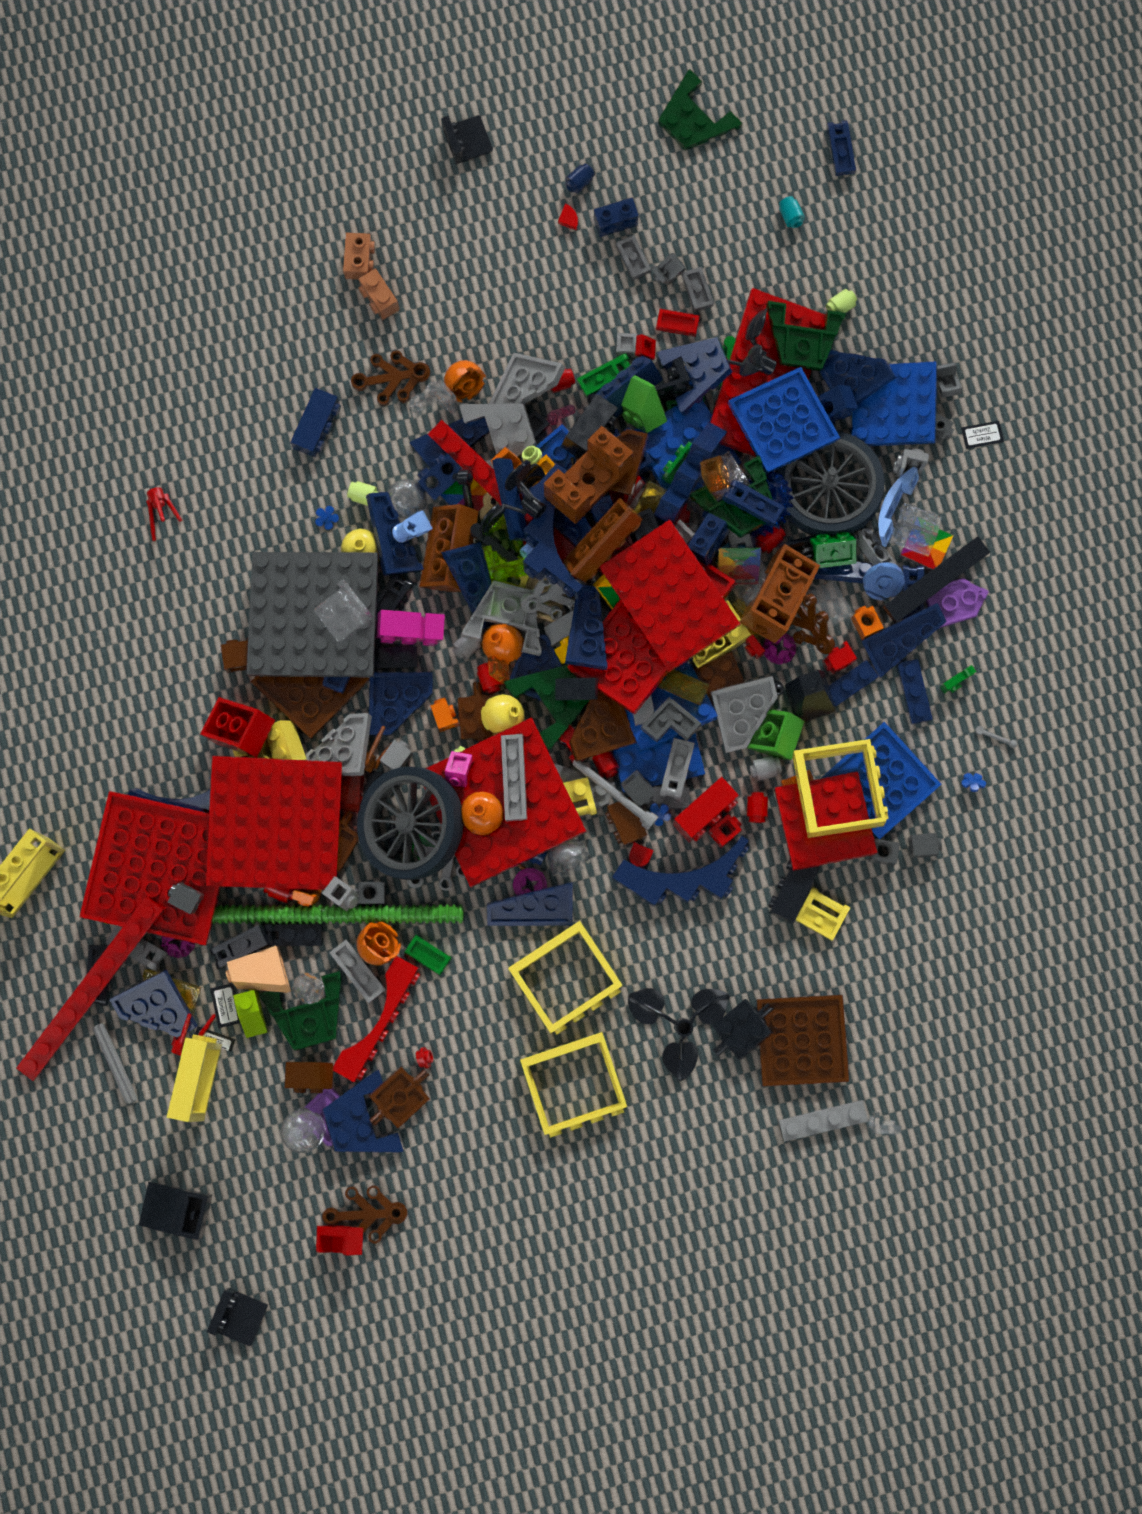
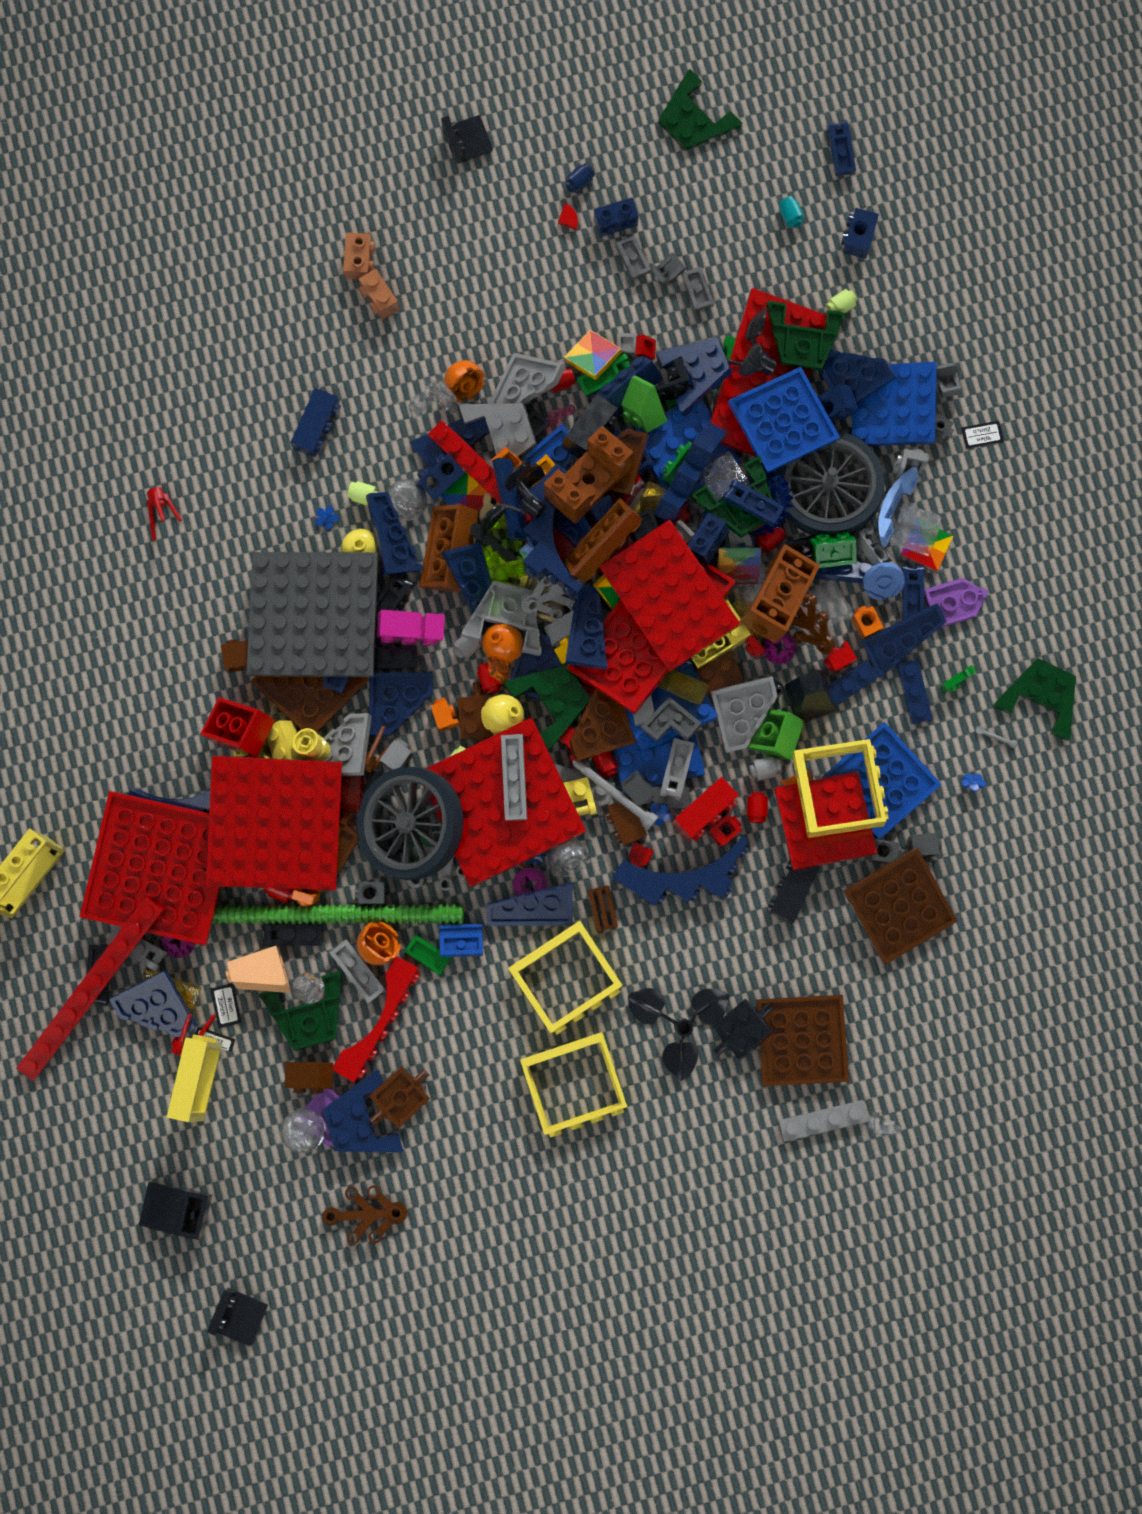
light grey axle [93,1024,137,1104] -> none
dark grey brick [167,883,204,914] -> none
black plate [209,925,270,970] -> none
lime slope [233,990,268,1038] -> none
clear bracket [314,579,373,642] -> none
red panel [316,1225,363,1256] -> none
light grey brick [322,876,360,912] -> none
reddish brown plant [351,350,430,406] -> none
light blue piece [392,510,433,543] -> none
red plate [416,1047,434,1069] -> none
dark pink bracket [445,751,472,787] -> none
black piece [452,469,474,509] -> none
orange cylinder [461,792,504,835] -> none
yellowish green plate [522,446,542,465] -> none
black tile [555,678,598,701] -> none
red tile [656,309,700,337] -> none
clear orange brick [700,456,730,493] -> none
light yellow plate [795,887,850,941] -> none
black tile [883,536,990,623] -> none
none -> light yellow wheel [293,728,331,761]
none -> blue plate [439,924,483,957]
none -> tile [564,330,622,380]
none -> reddish brown tile [588,885,618,932]
none -> dark blue brick [841,208,879,259]
none -> reddish brown plate [843,847,958,965]
none -> dark green wing [993,658,1076,741]

